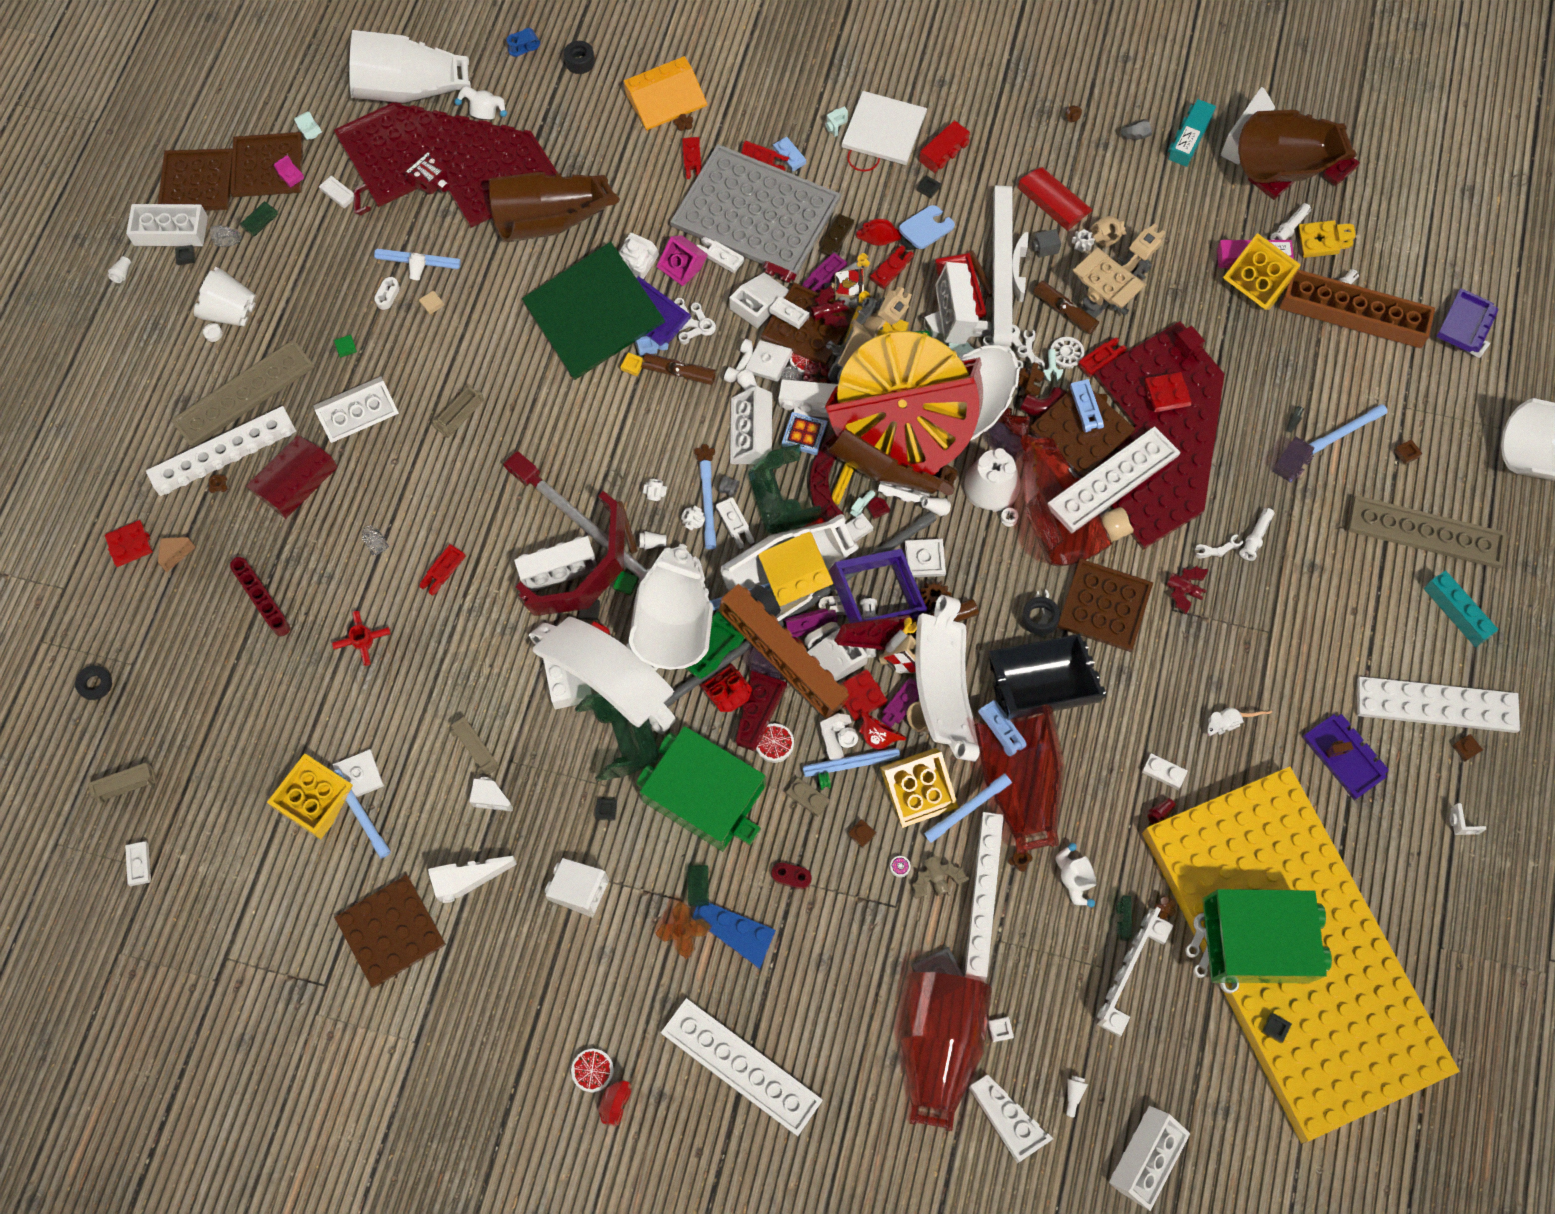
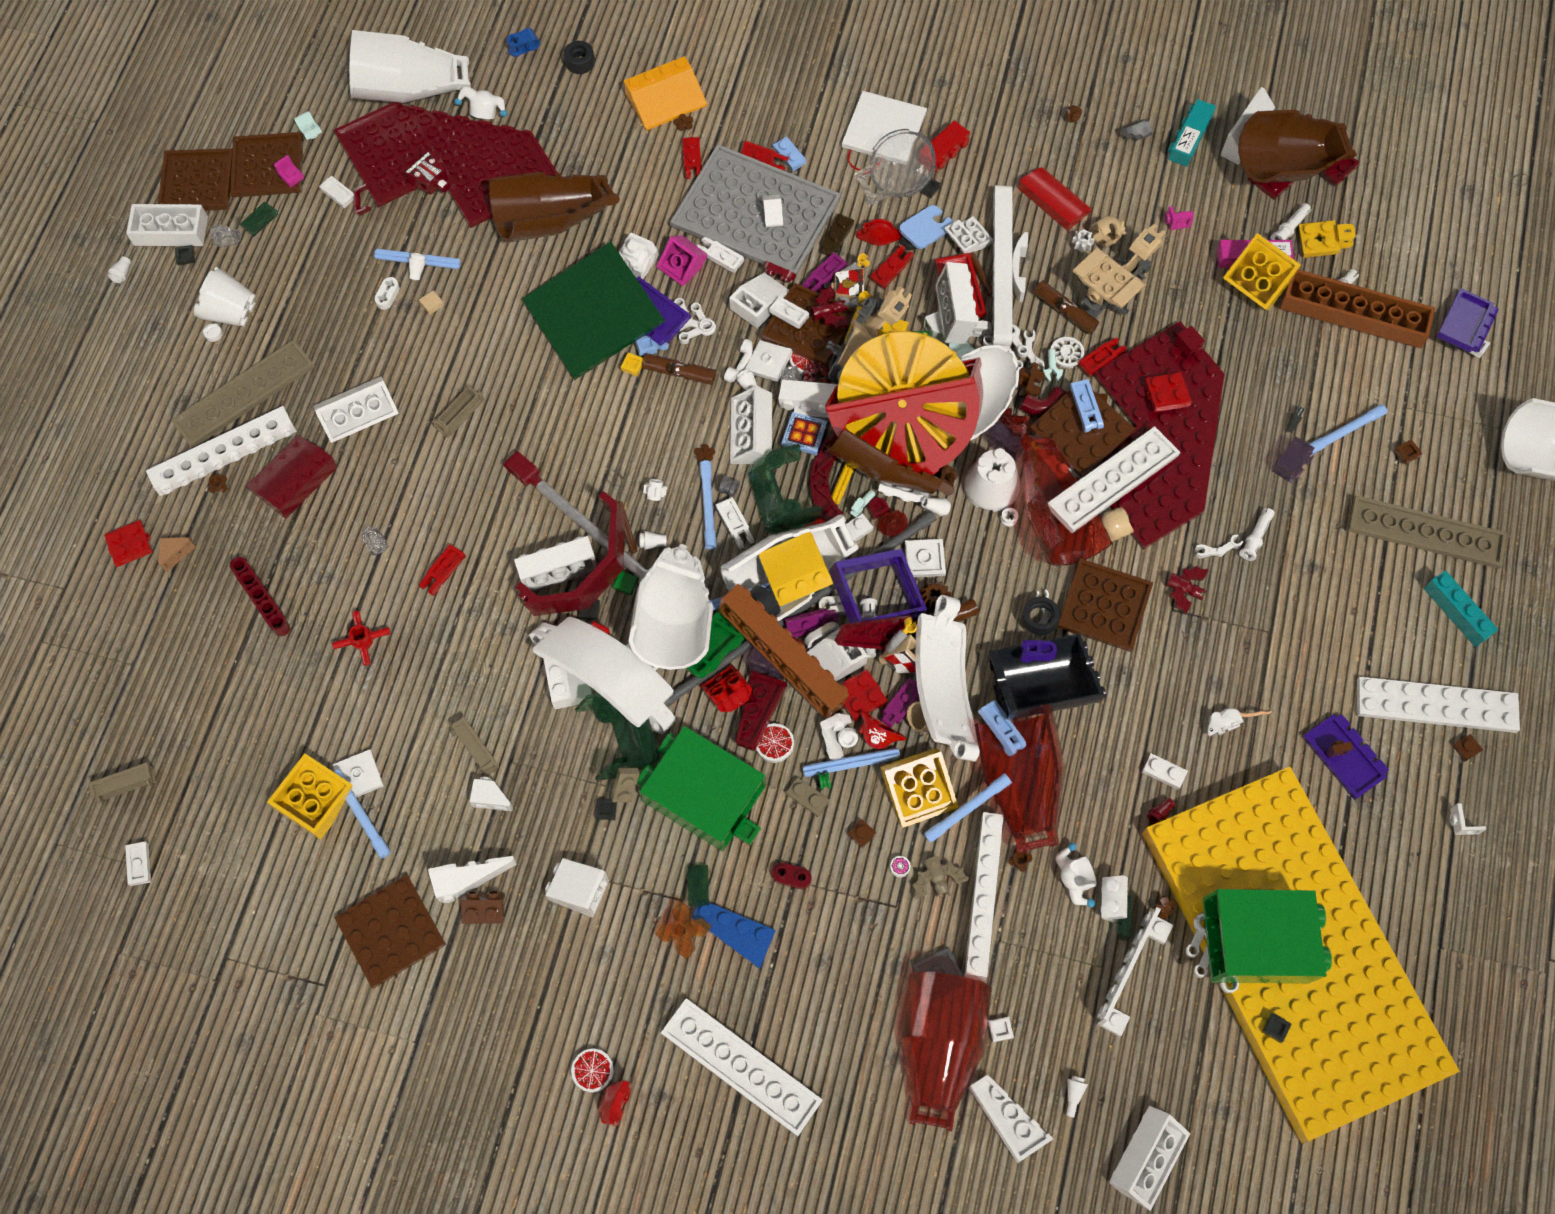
black tyre [75,665,112,700] -> none
green tile [334,335,357,358] -> none
white gear [681,506,705,530] -> none
light aqua bracket [825,106,848,137] -> none
dark grey brick [1032,229,1061,258] -> none
none -> reddish brown bracket [461,891,505,924]
none -> dark tan plate [611,768,640,802]
none -> white slope [762,195,783,227]
none -> clear windscreen [854,129,936,205]
none -> clear red gear [878,510,908,536]
none -> white slope [944,216,993,253]
none -> dark purple plate [1021,640,1057,663]
none -> white bracket [1101,875,1128,922]
none -> dark pink bracket [1164,206,1194,230]

